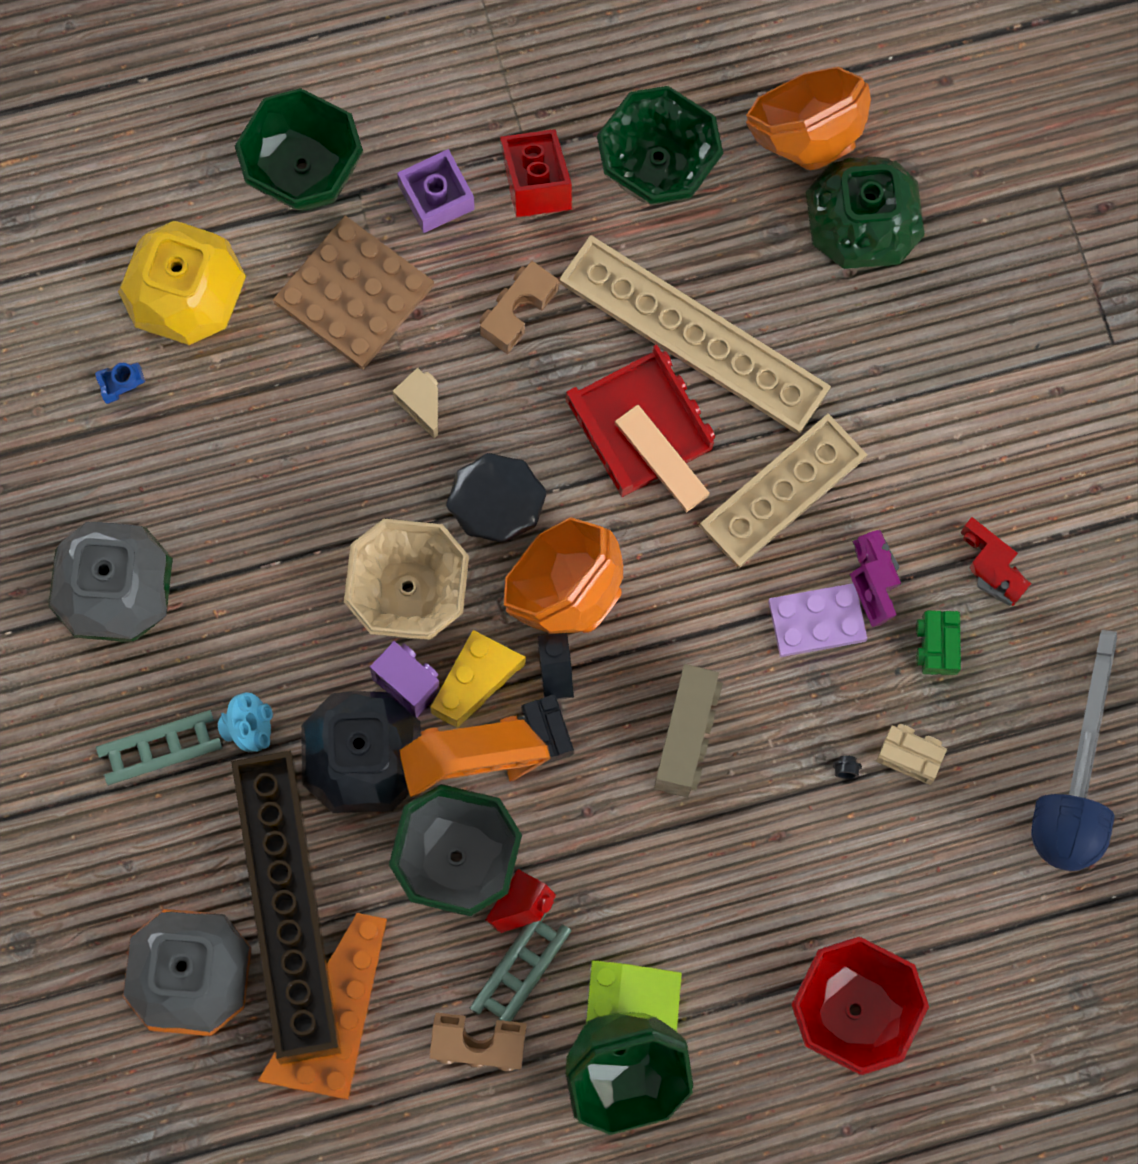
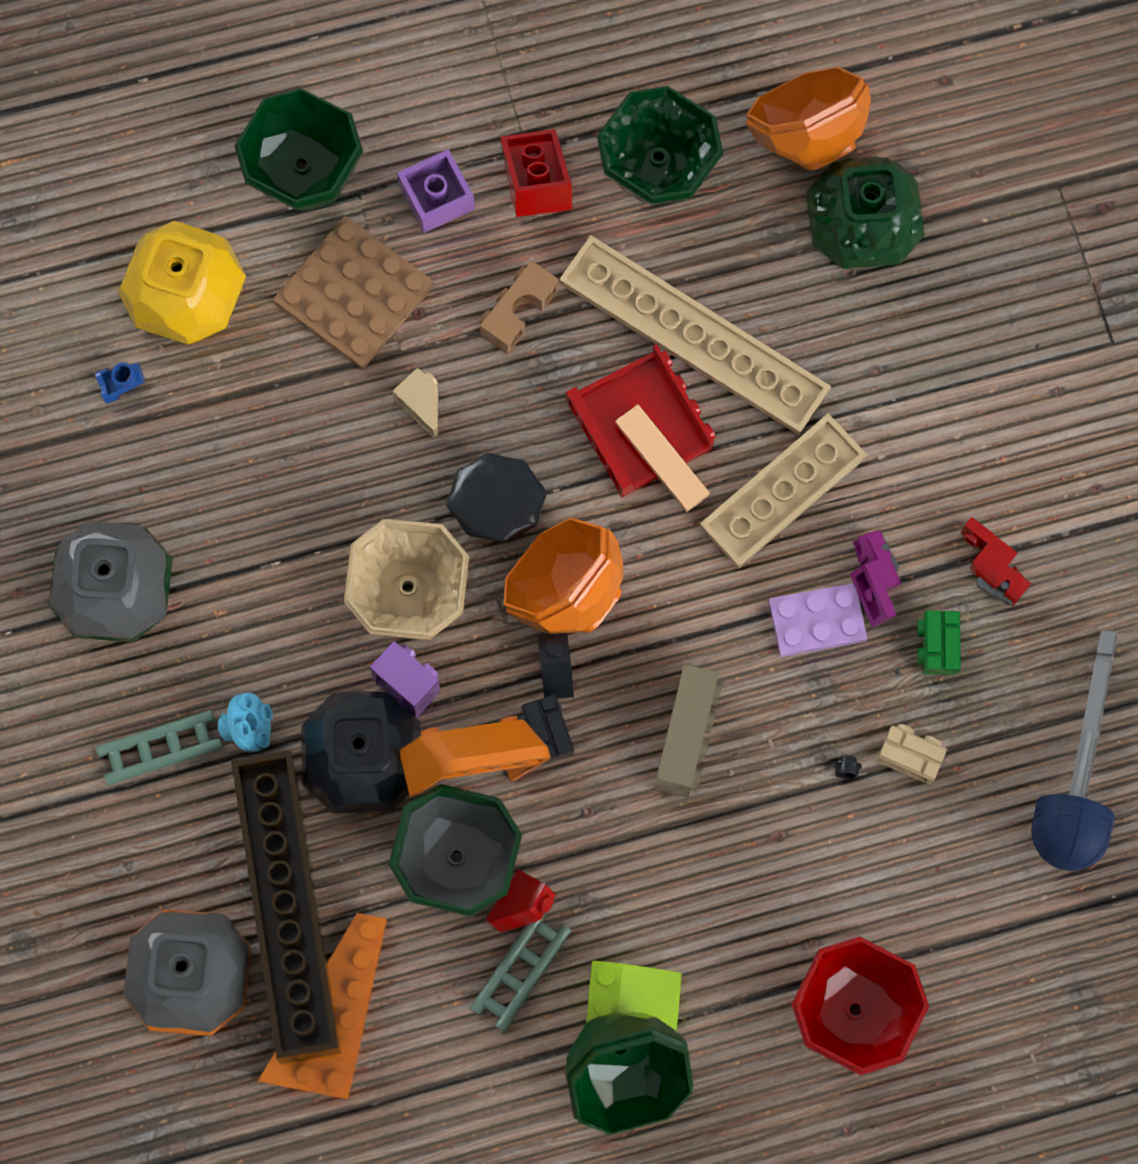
medium nougat arch [429,1012,527,1071] -> none
yellow wedge [431,630,526,728] -> none

